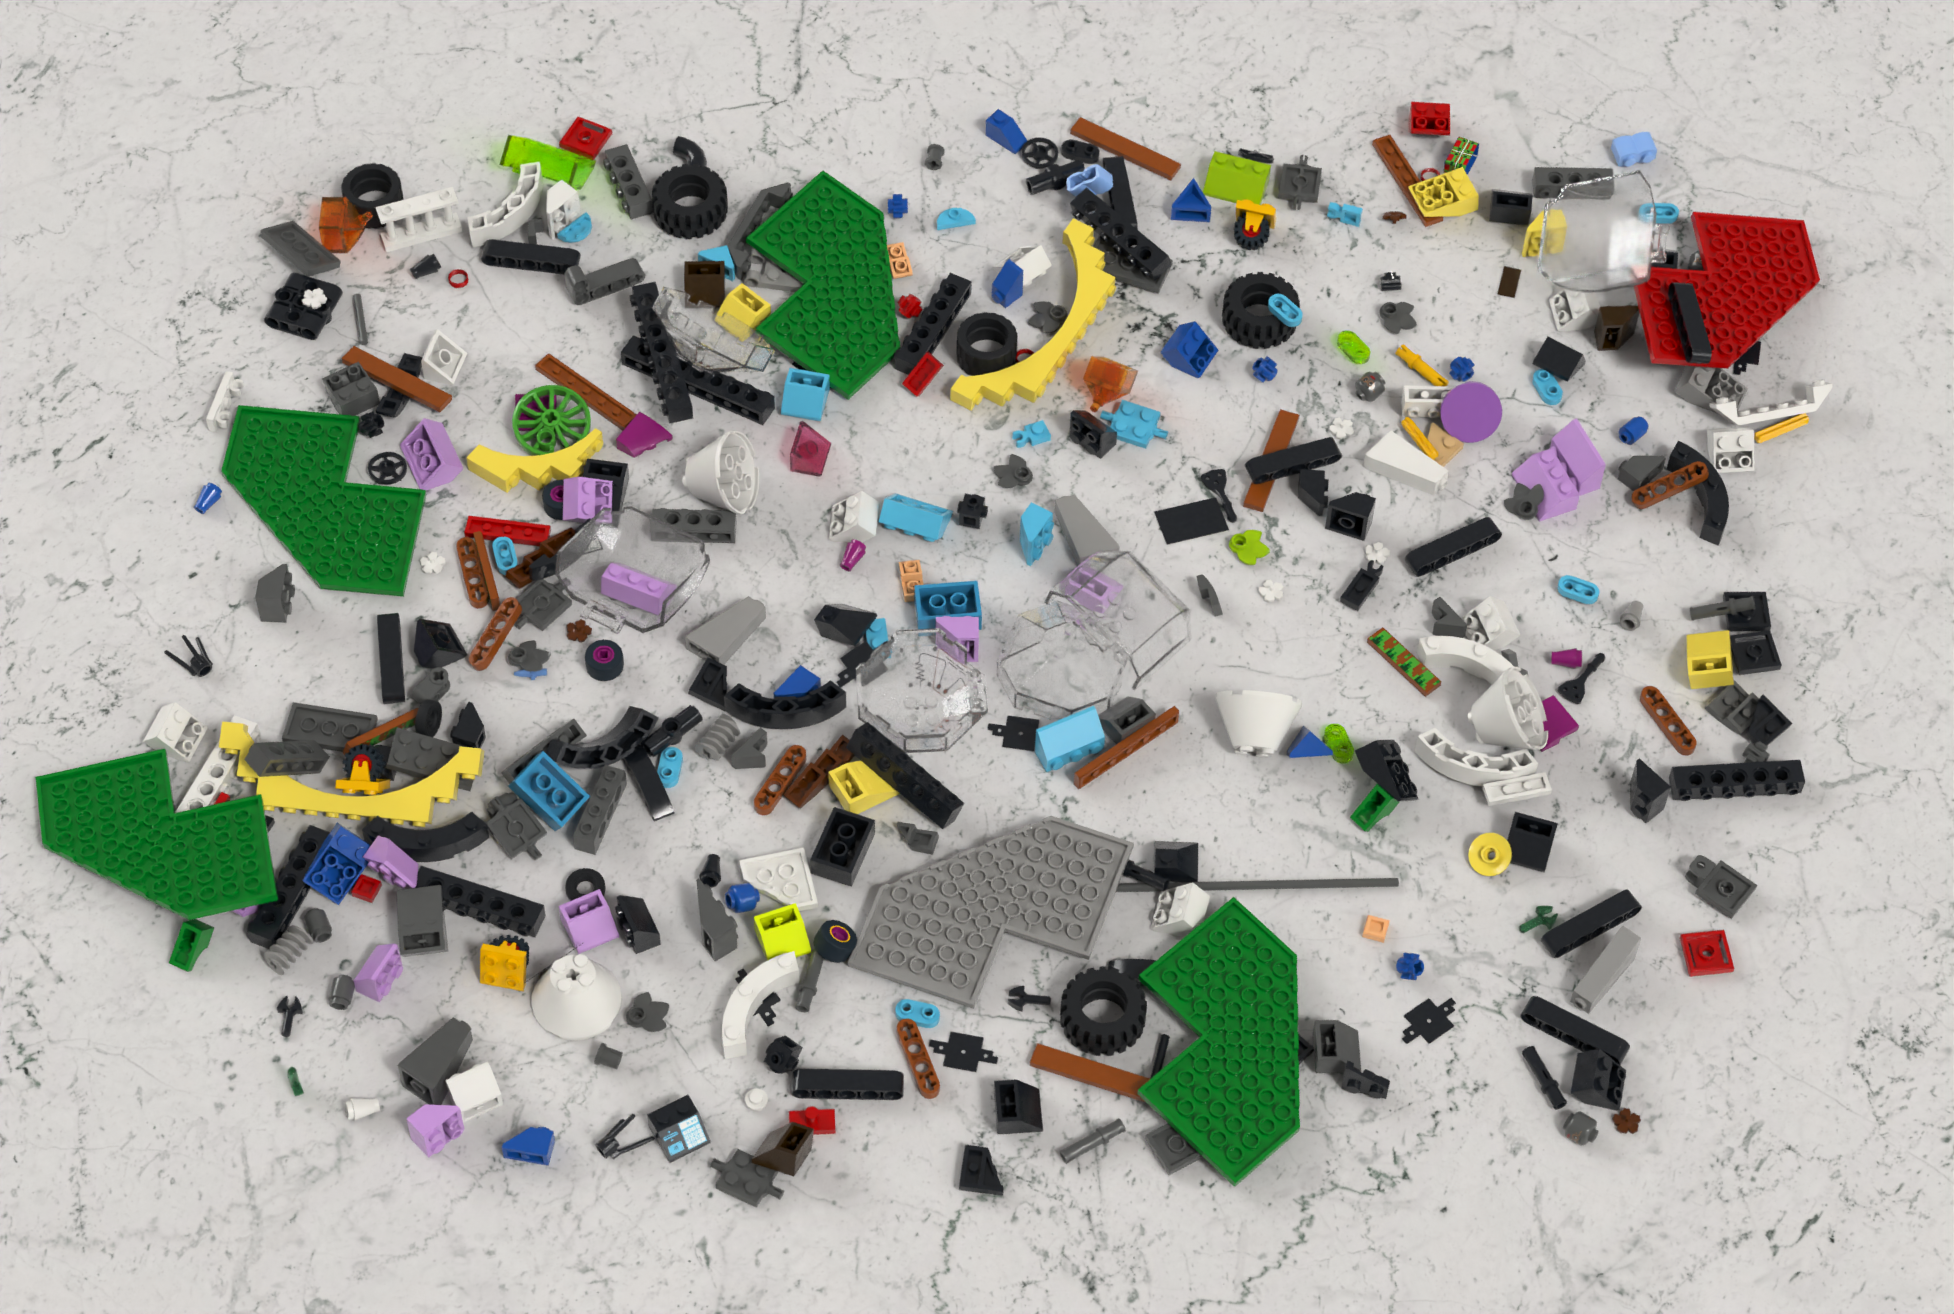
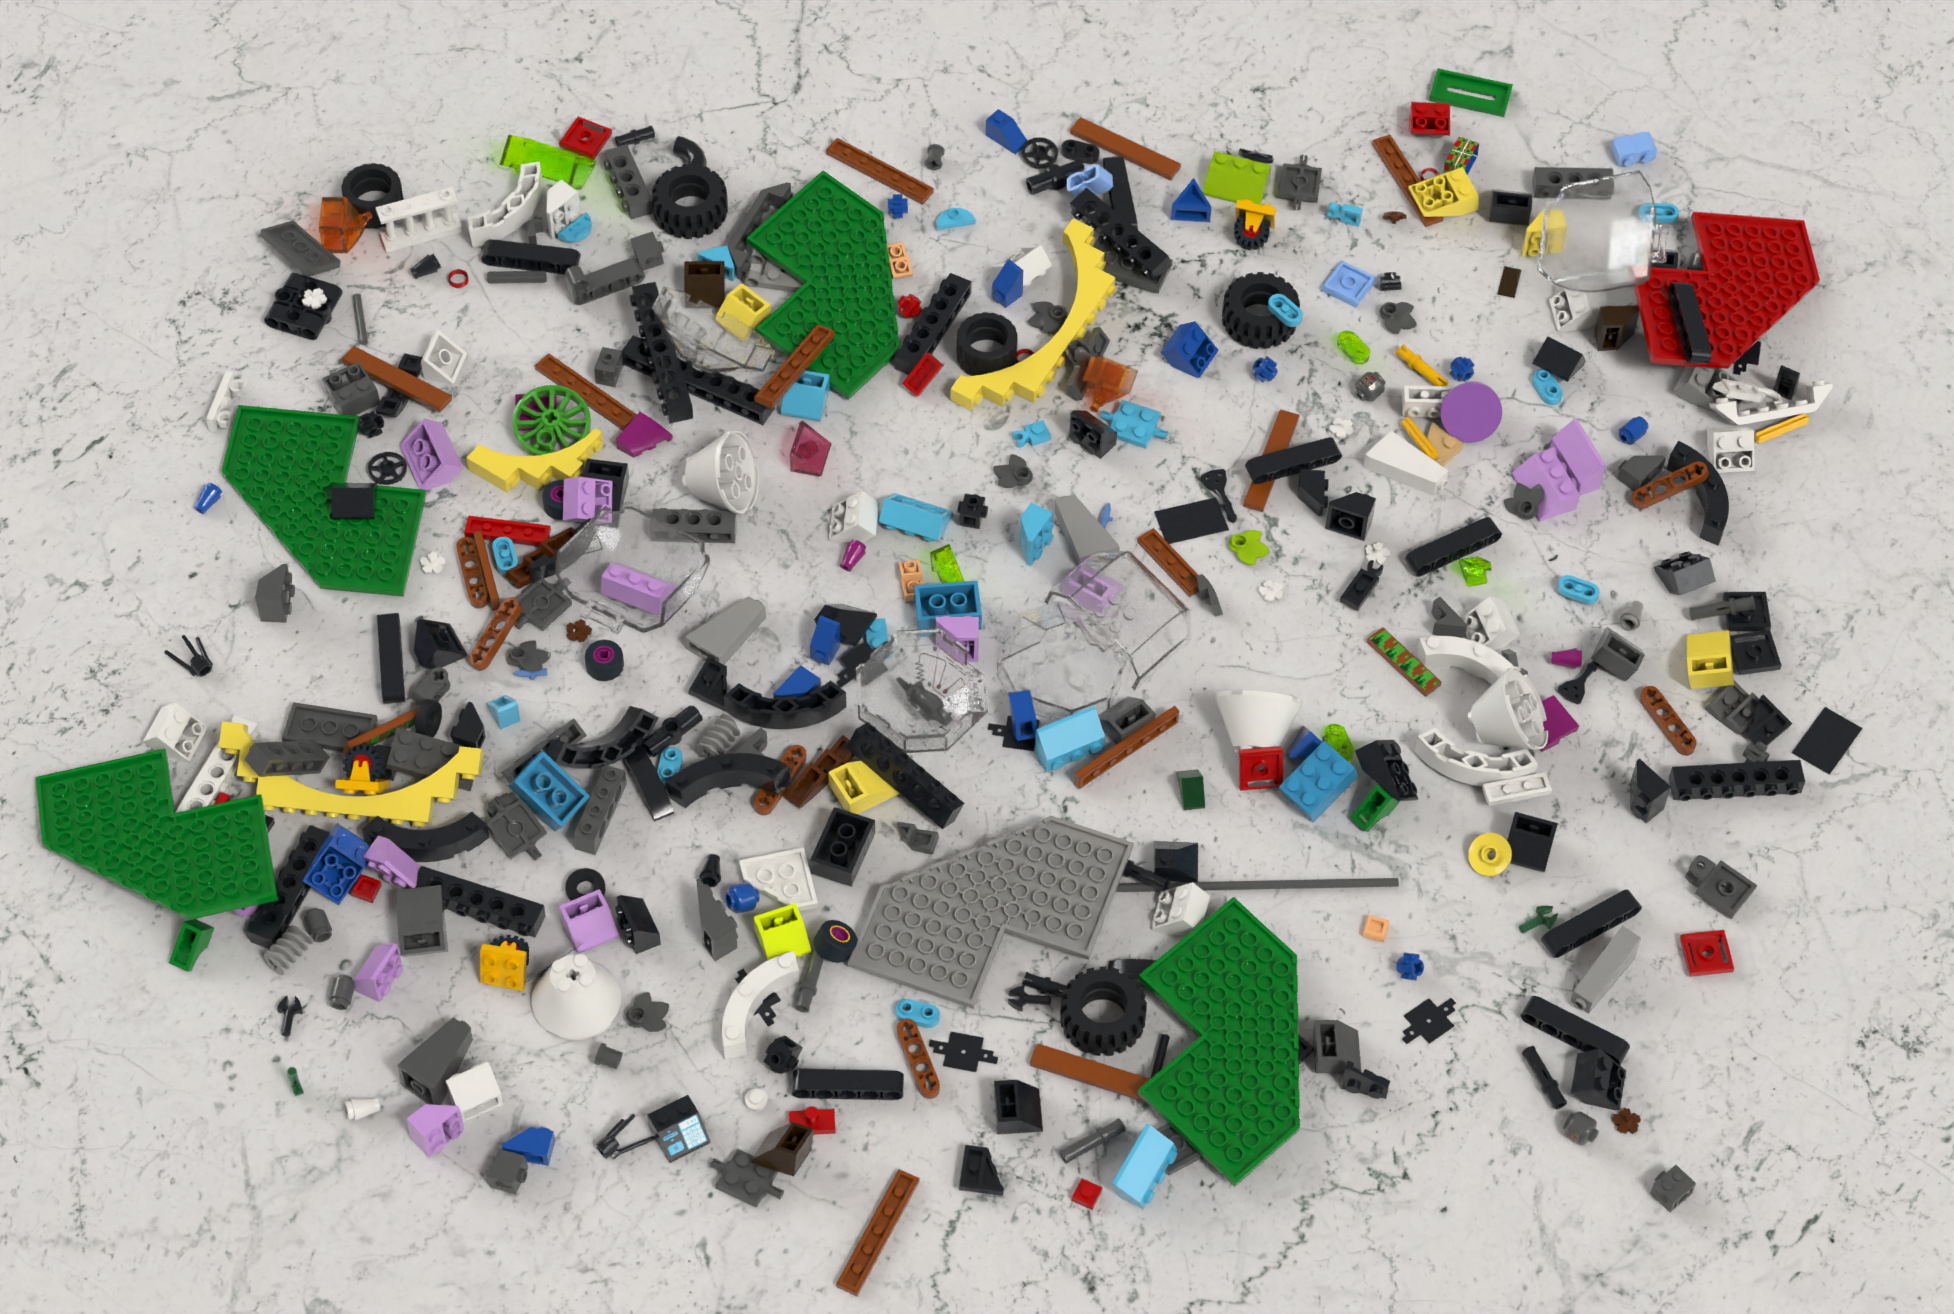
none -> black slope [331,483,377,520]
none -> dark grey axle [487,271,547,283]
none -> medium azure slope [487,695,520,729]
none -> dark grey head [487,1149,529,1195]
none -> dark grey head [594,347,623,387]
none -> black pin [614,125,655,147]
none -> dark grey head [630,231,664,271]
none -> black brick [665,753,792,808]
none -> dark orange tile [755,324,835,409]
none -> blue slope [810,616,840,666]
none -> dark orange tile [826,138,934,205]
none -> dark orange tile [836,1169,920,1296]
none -> dark grey animal [896,677,953,727]
none -> clear neon green slope [930,544,965,583]
none -> blue slope [1008,690,1037,741]
none -> black pin [1022,972,1067,998]
none -> dark grey plate [1065,327,1110,401]
none -> red plate [1071,1178,1103,1210]
none -> medium blue helmet [1100,503,1113,529]
none -> medium azure slope [1112,1124,1177,1209]
none -> dark orange tile [1137,528,1199,597]
none -> dark green slope [1177,769,1205,810]
none -> red piece [1239,746,1283,791]
none -> dark azure brick [1279,741,1359,823]
none -> light blue tile [1322,261,1376,308]
none -> green piece [1429,68,1513,117]
none -> clear neon green slope [1458,556,1491,587]
none -> dark grey slope [1591,627,1645,681]
none -> dark grey head [1650,1165,1696,1212]
none -> slope [1654,551,1716,596]
none -> white plate [1712,379,1783,405]
none -> black slope [1773,365,1800,400]
none -> black piece [1792,707,1863,775]

